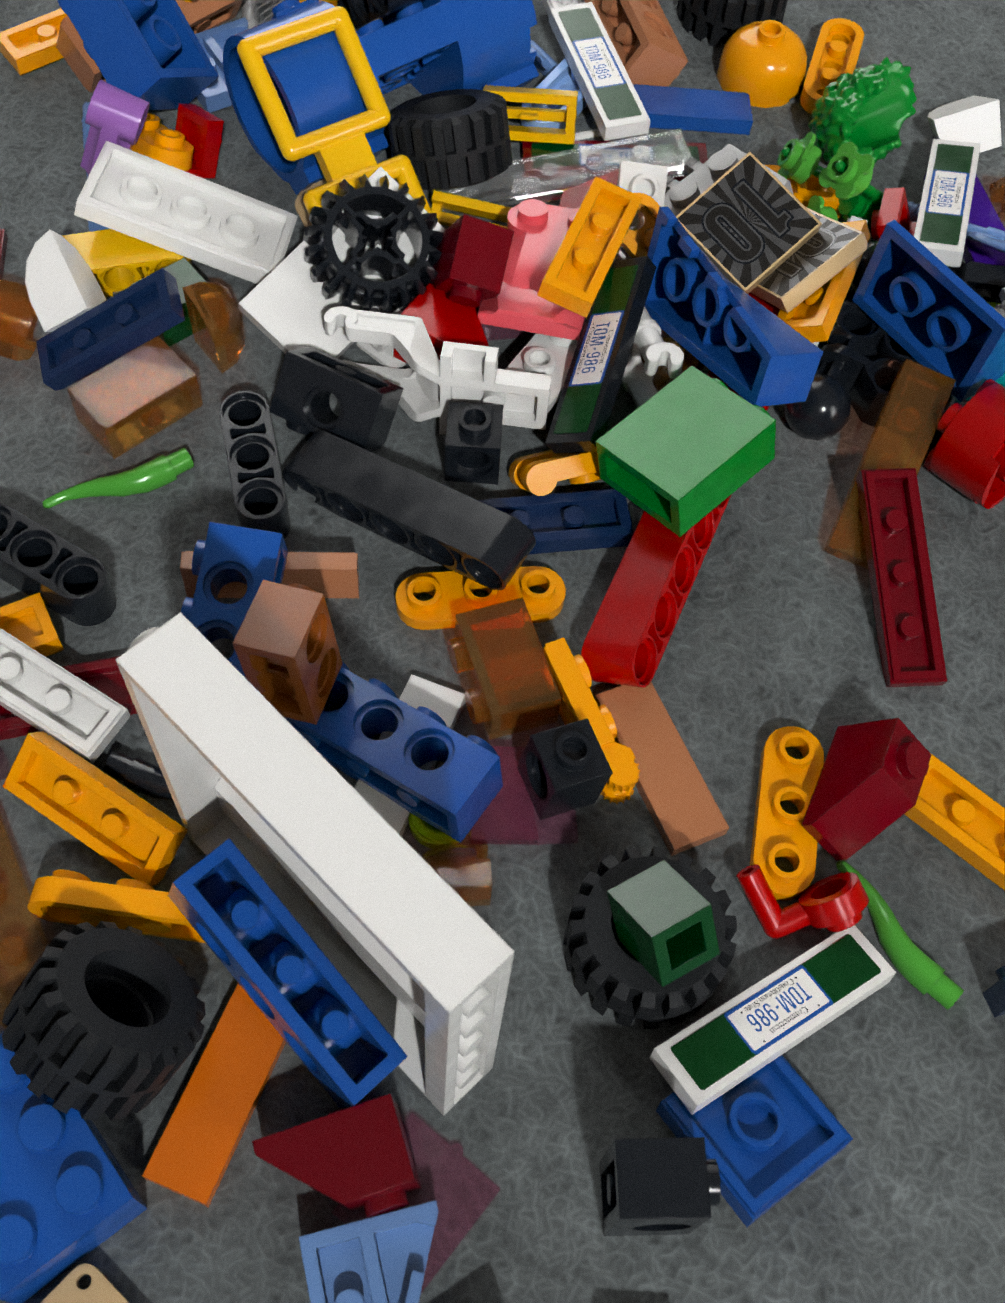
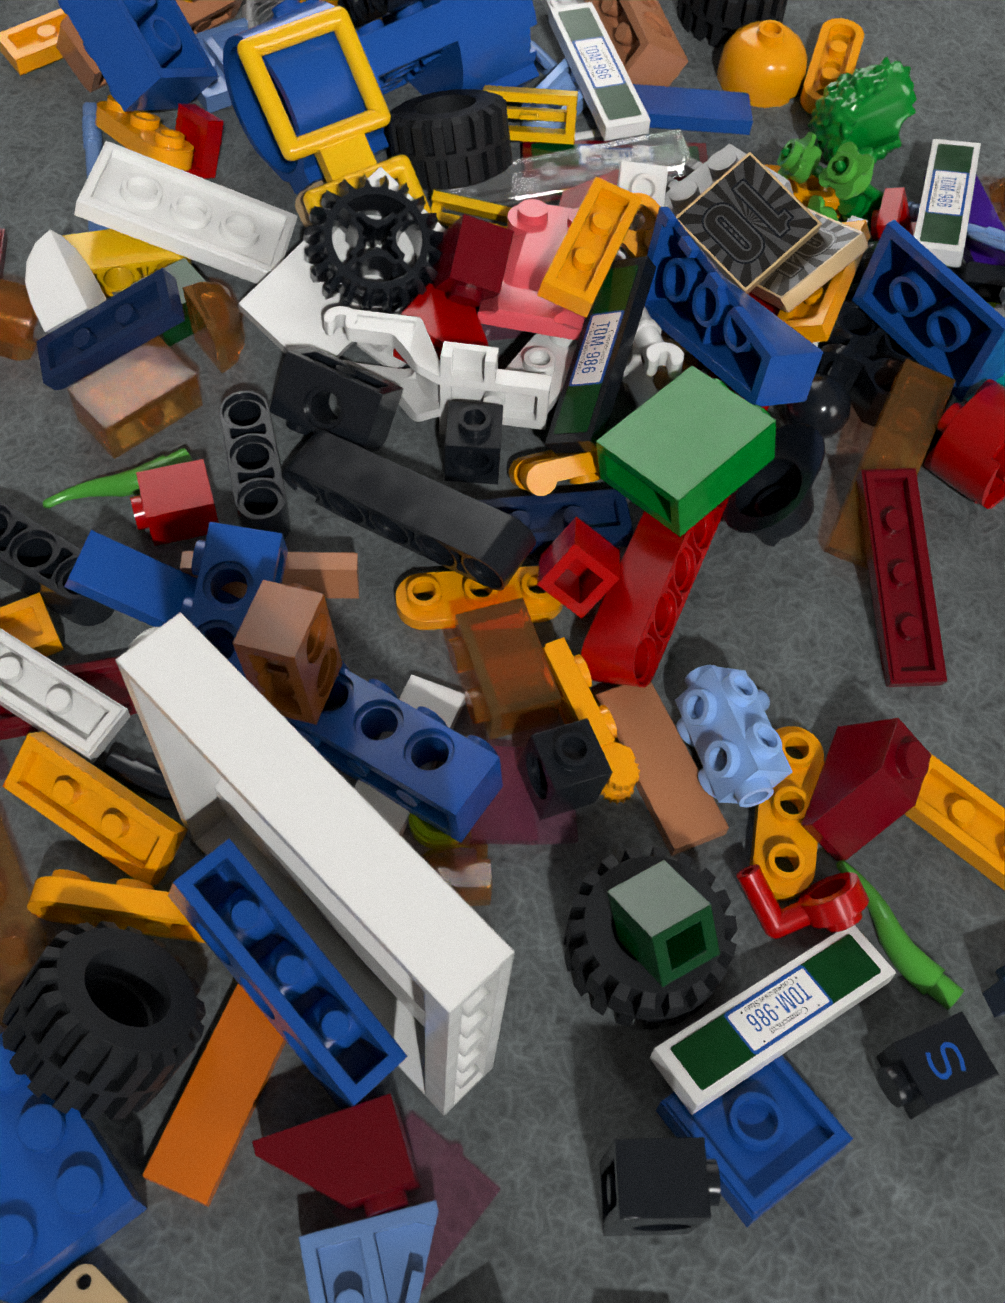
medium lavender piece [80,80,150,176] -> none
white brick [928,95,1002,153] -> none
none -> blue tile [64,530,241,658]
none -> red brick [130,459,219,546]
none -> red brick [537,516,620,619]
none -> light blue brick [675,665,793,808]
none -> black piece [722,423,826,547]
none -> black brick [876,1011,999,1120]

